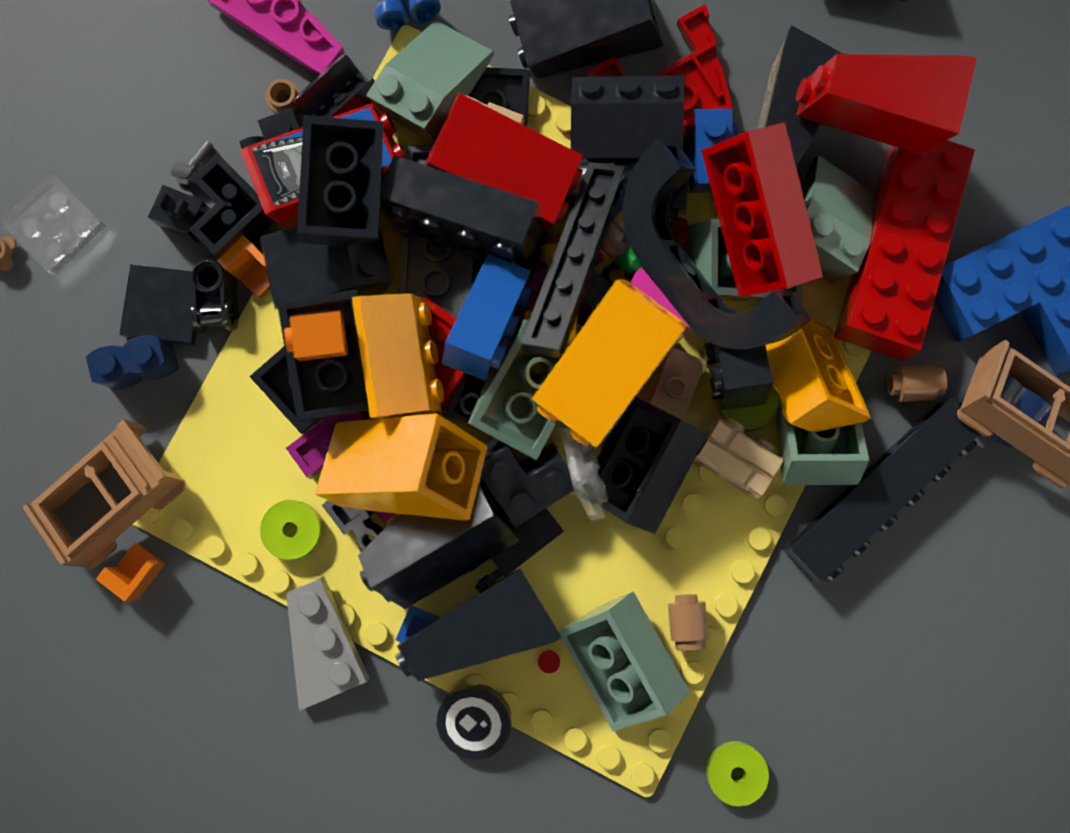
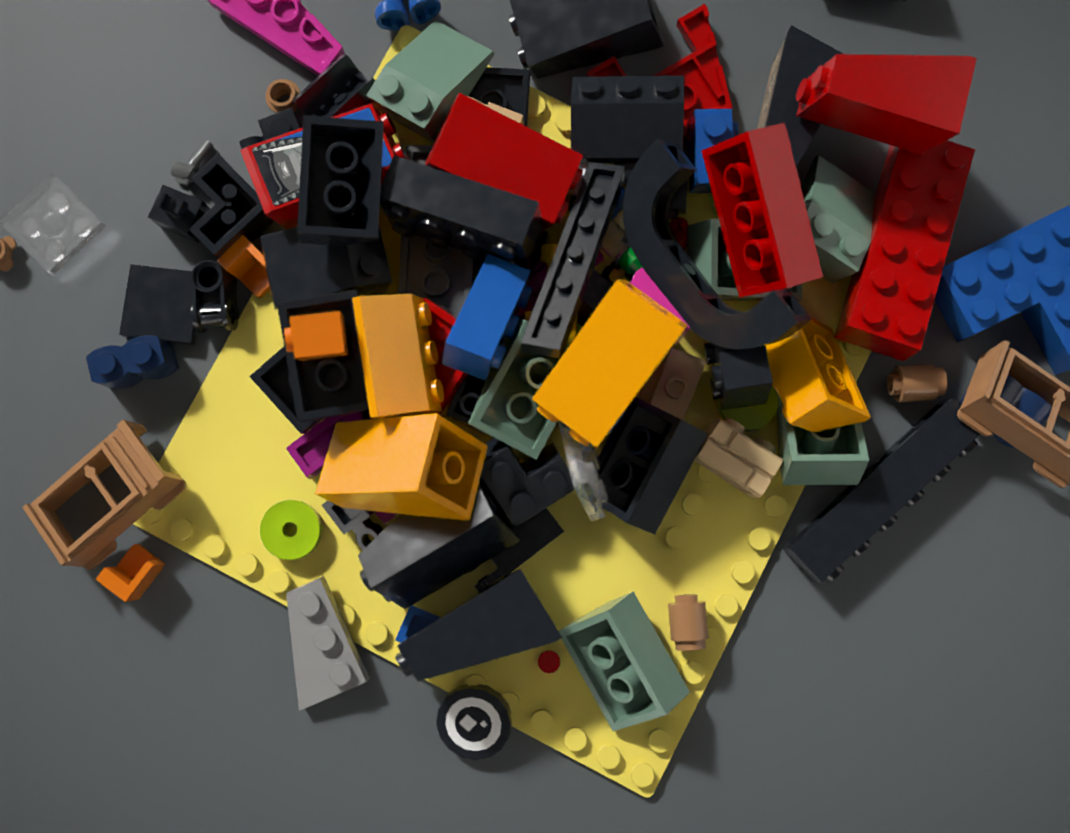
lime piece [706,741,769,806] -> none

